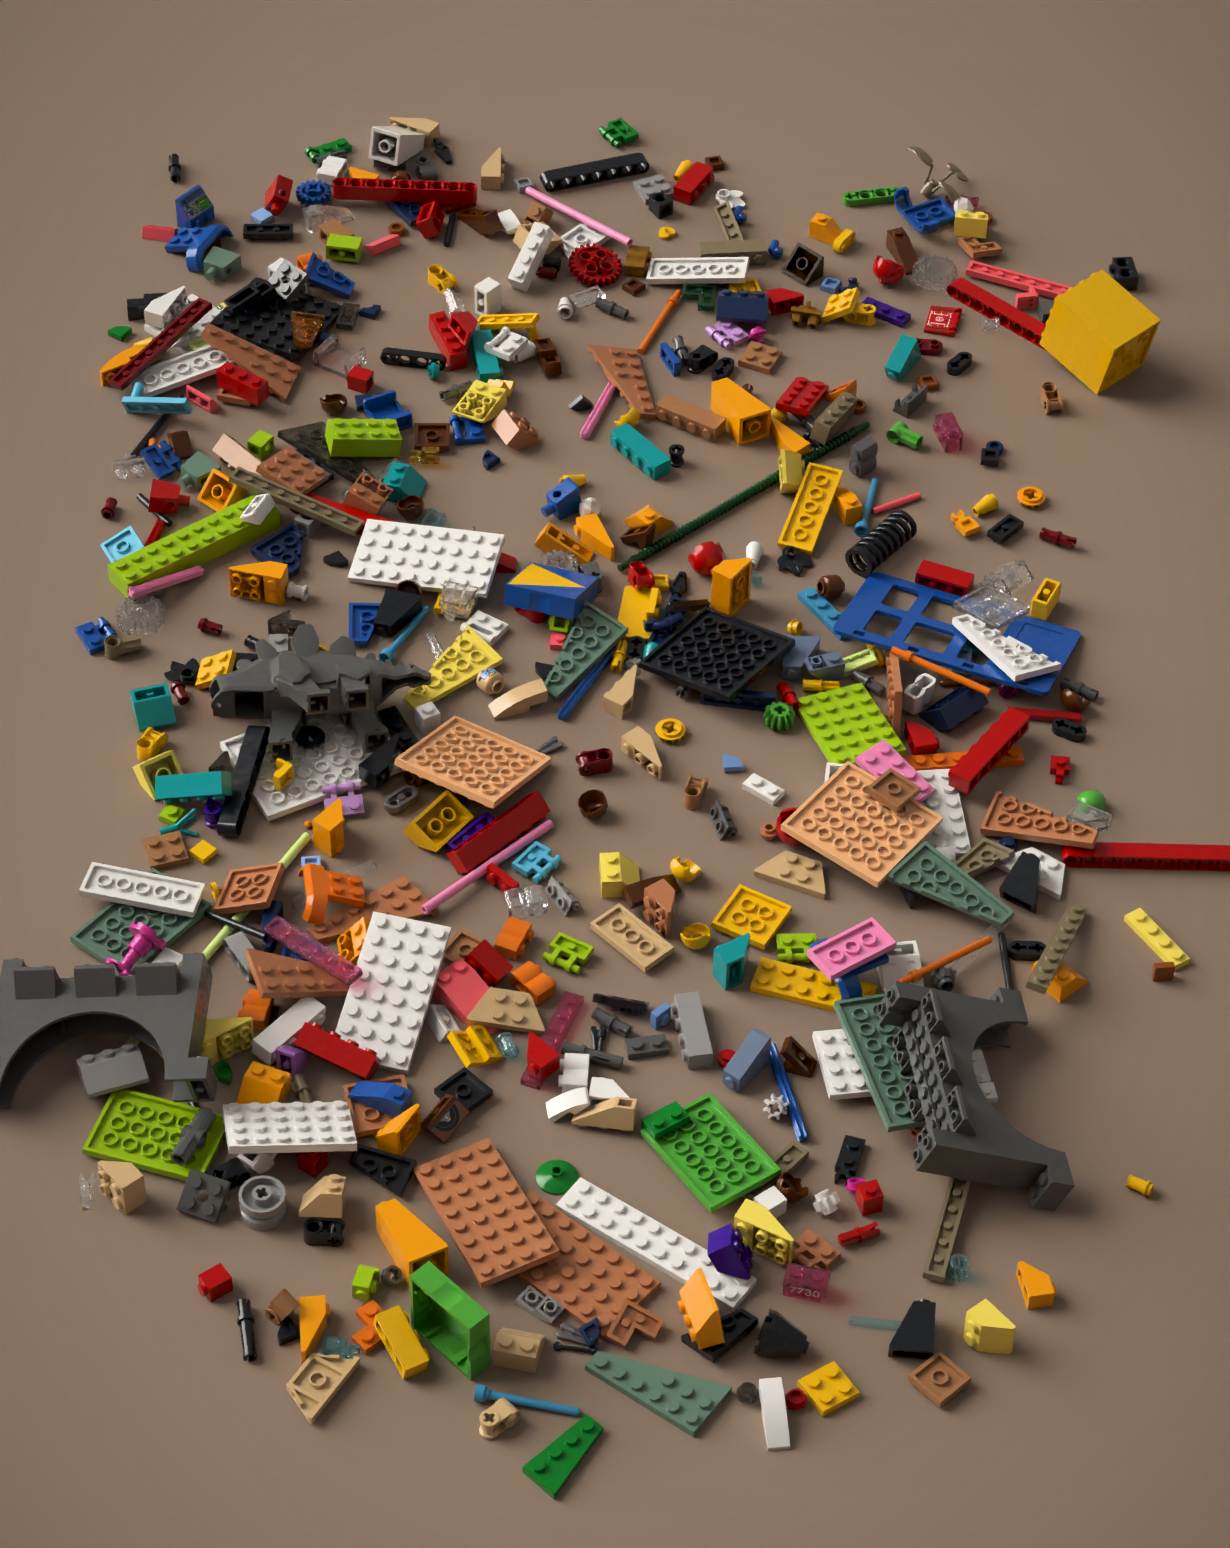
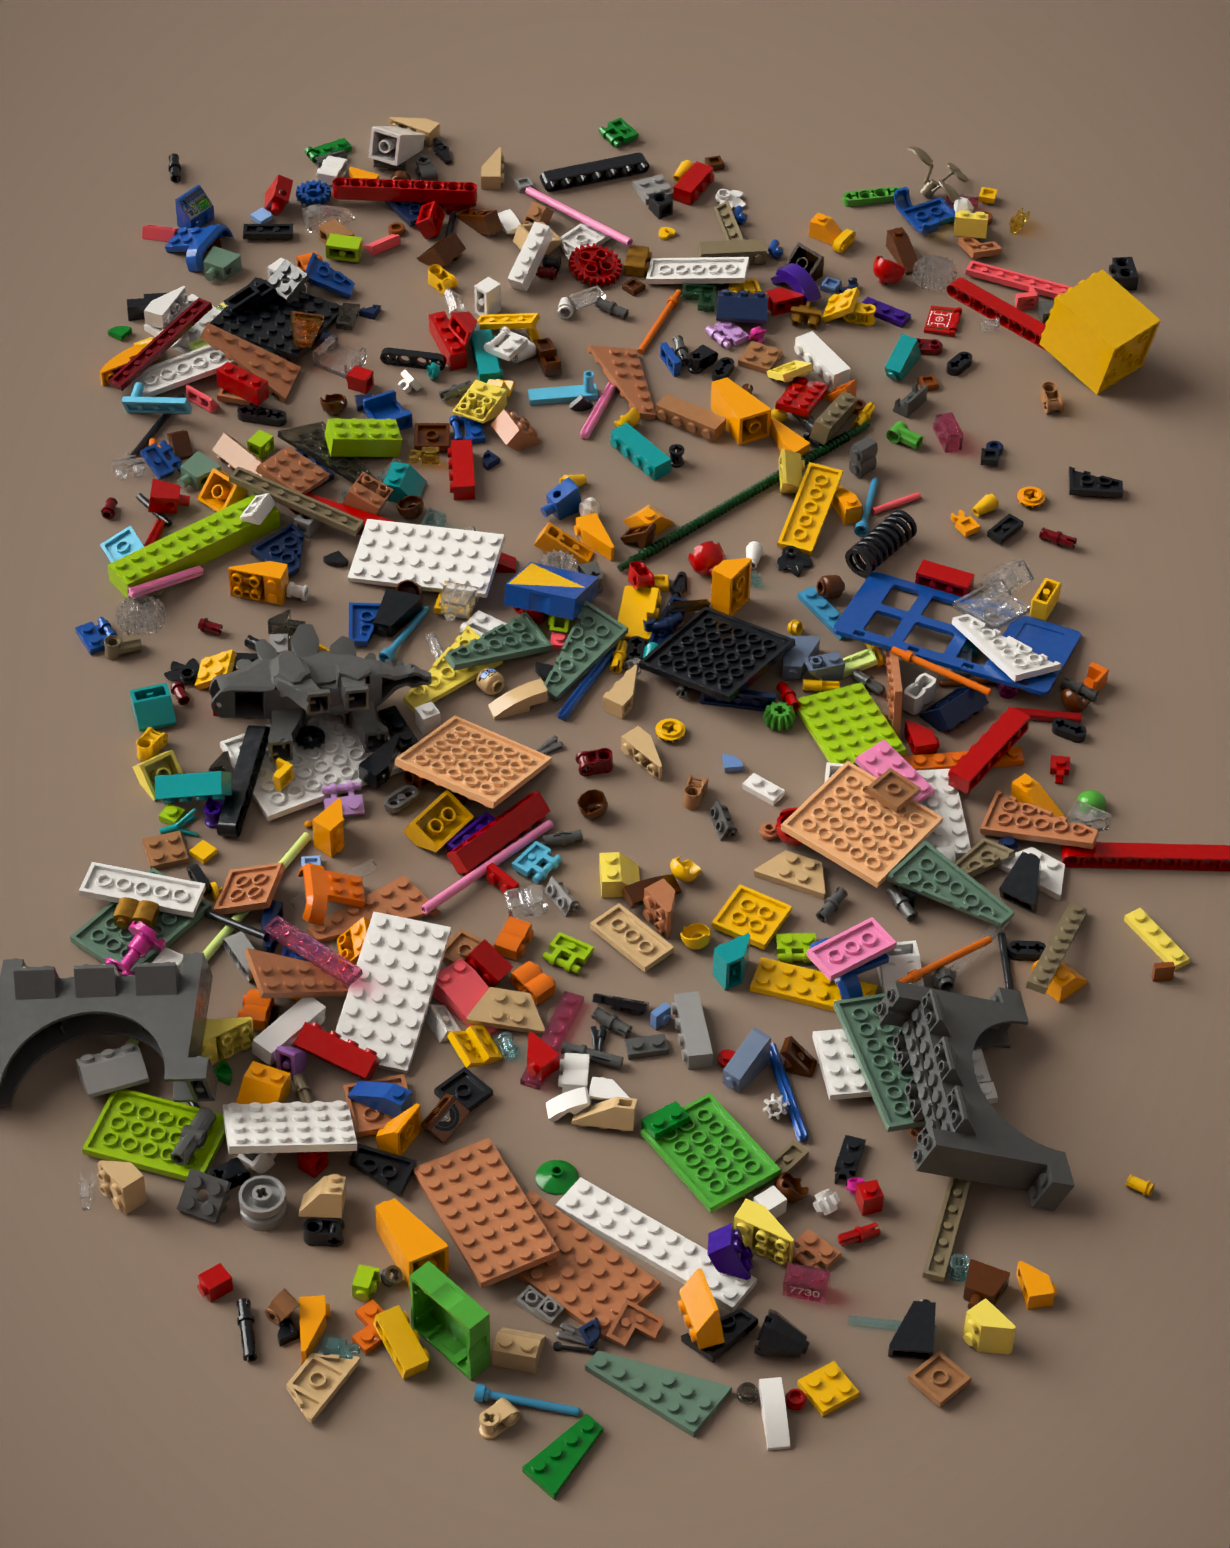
none -> pearl gold brick [113,897,160,930]
none -> black beam [187,863,212,896]
none -> black beam [237,405,287,427]
none -> white tile [398,370,422,393]
none -> reddish brown slope [417,233,466,269]
none -> sand green wing [445,611,552,671]
none -> red brick [448,440,475,500]
none -> medium azure piece [528,371,598,406]
none -> dark grey pin [542,829,583,847]
none -> light yellow plate [767,360,813,382]
none -> dark purple arch [771,263,822,305]
none -> white brick [794,331,851,388]
none -> dark grey pin [816,887,848,922]
none -> yellow axle [852,402,876,427]
none -> dark grey pin [887,885,918,922]
none -> reddish brown torso [963,1259,1010,1309]
none -> yellow plate [978,187,998,204]
none -> clear yellow plate [1009,208,1030,235]
none -> light orange slope [1010,773,1065,818]
none -> black wing [1069,466,1123,498]
none -> orange panel [1082,662,1109,691]

